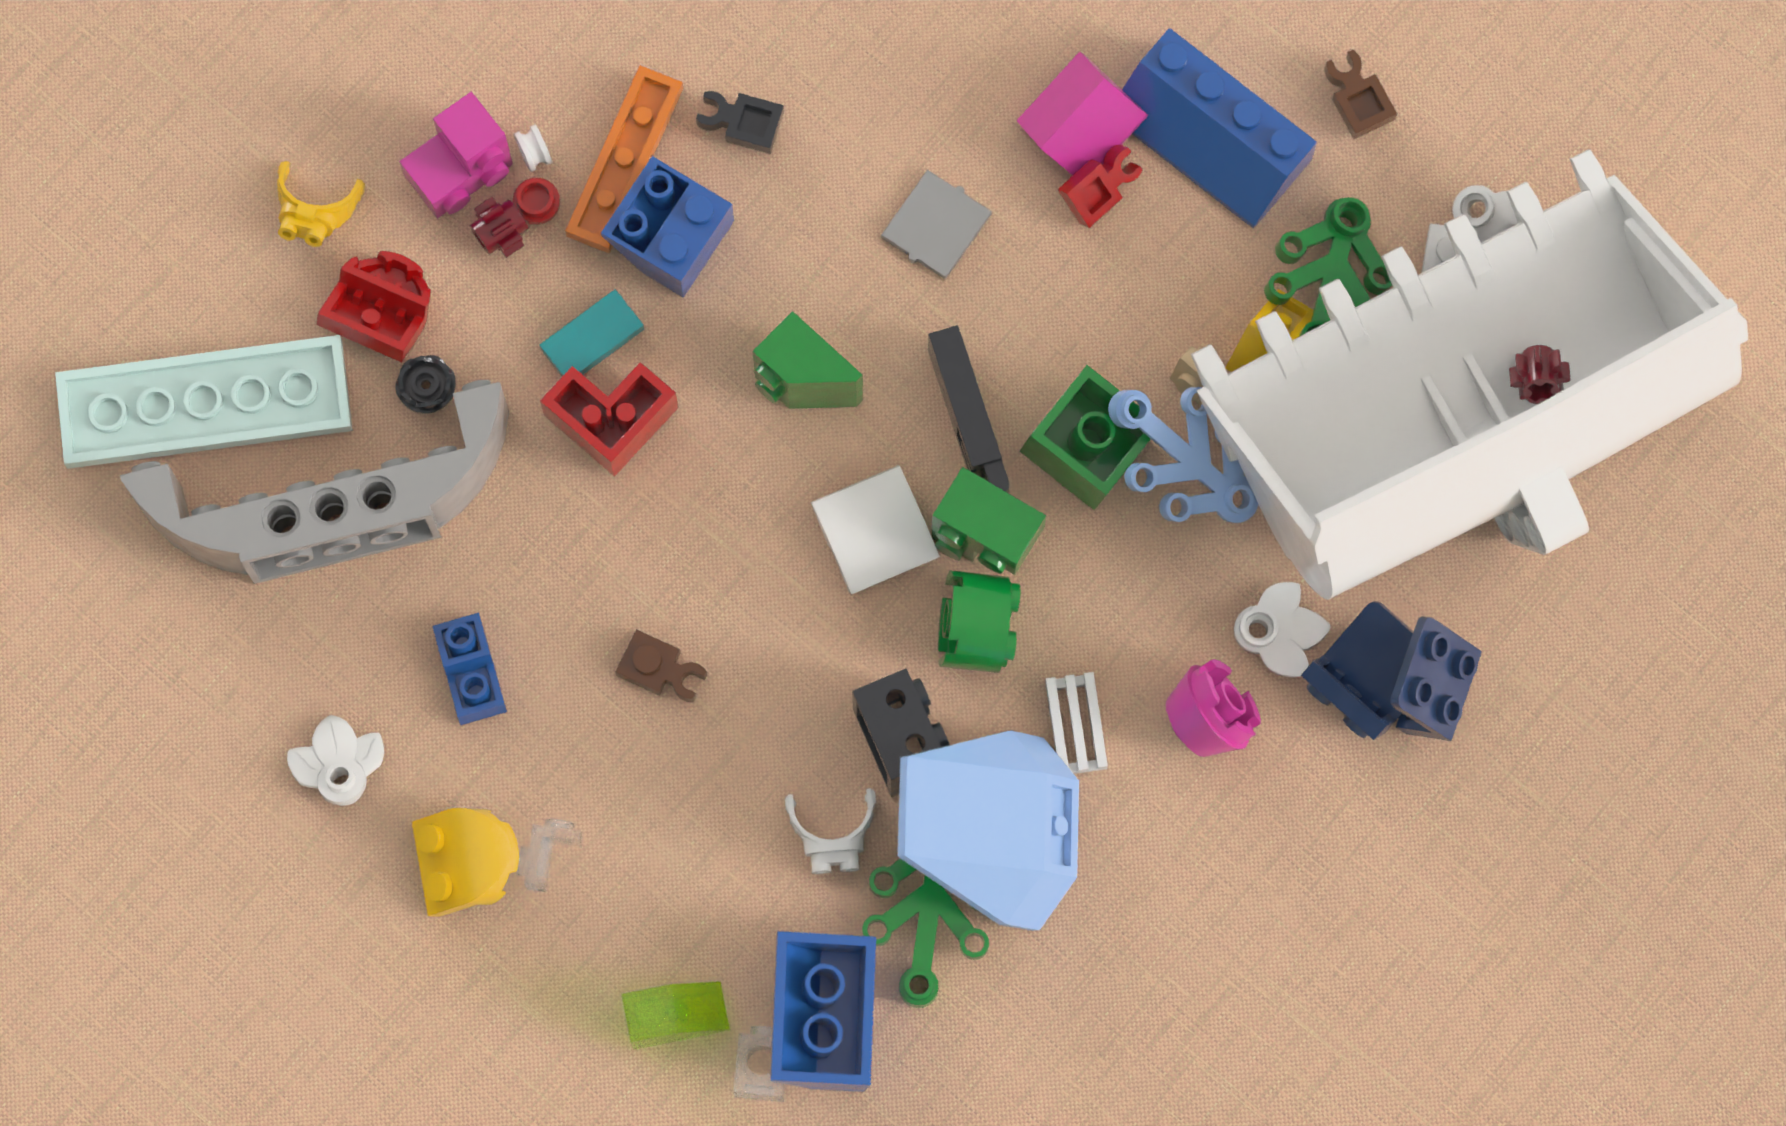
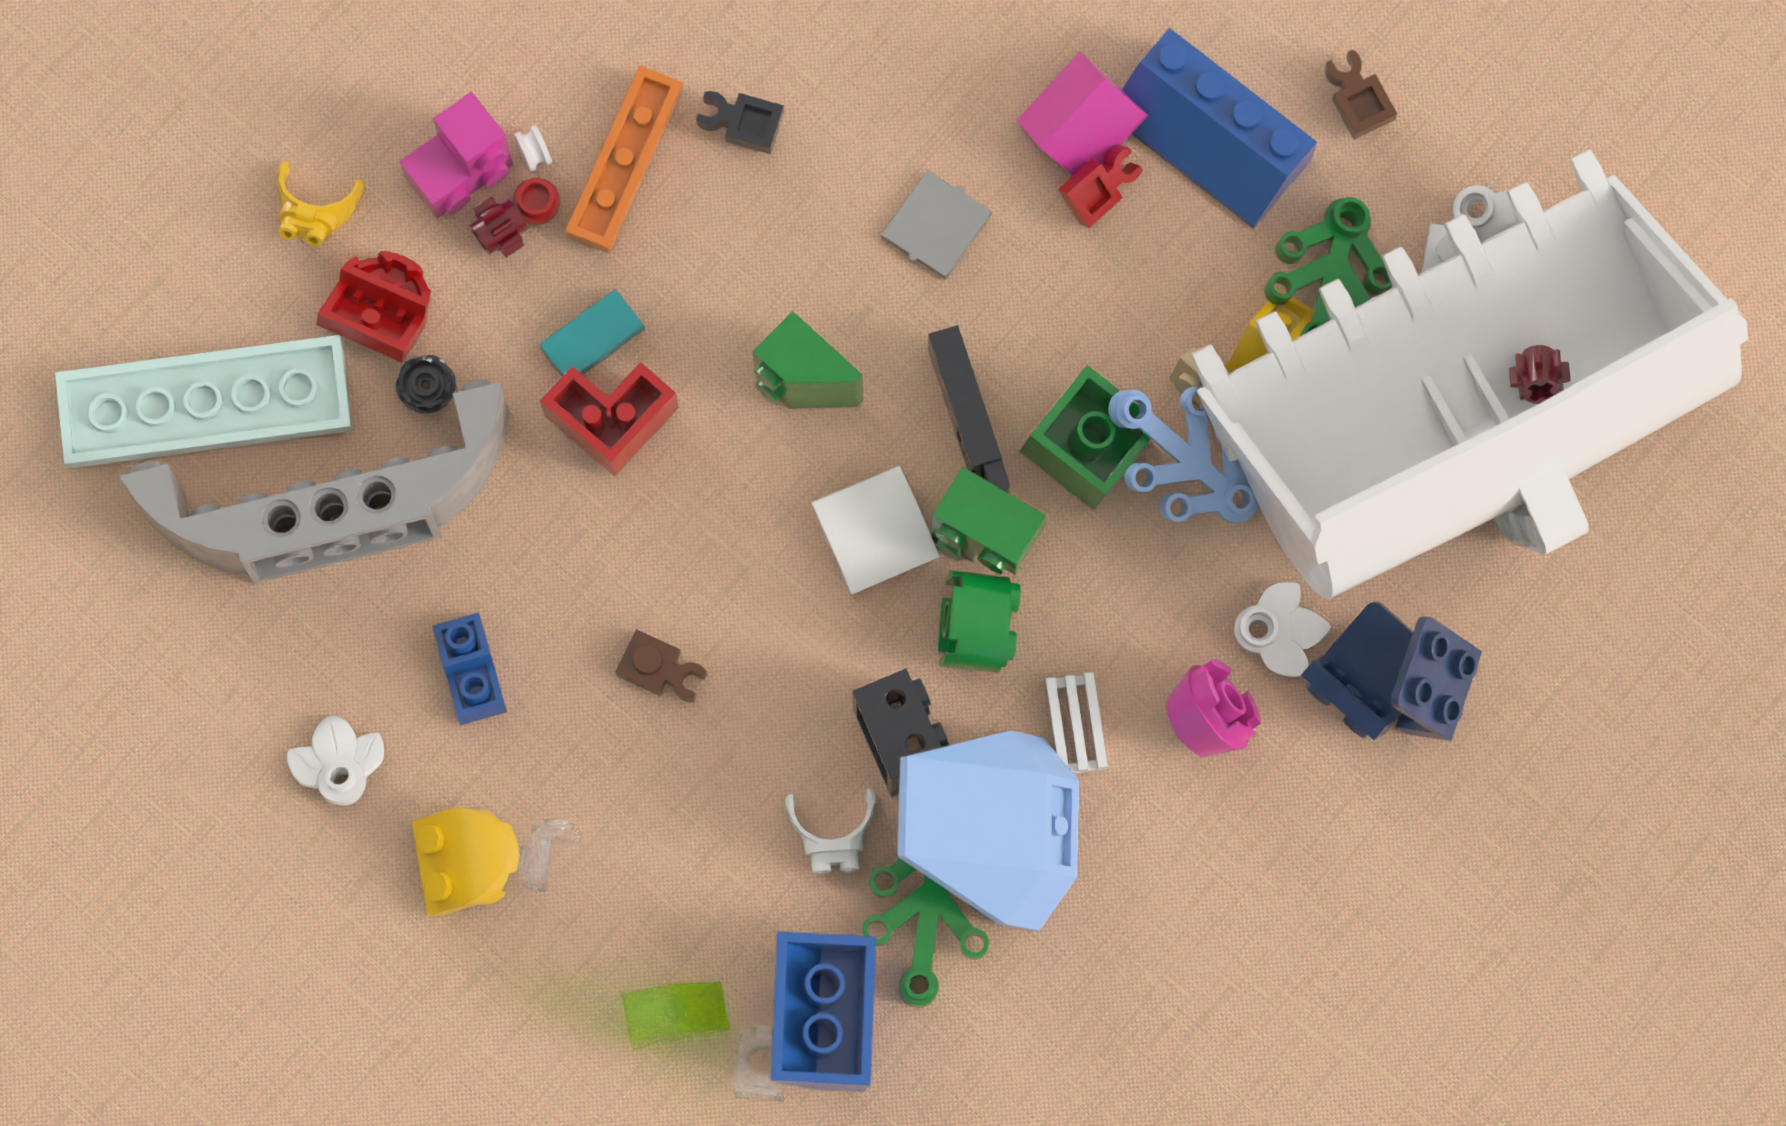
blue slope [601,156,734,298] -> none

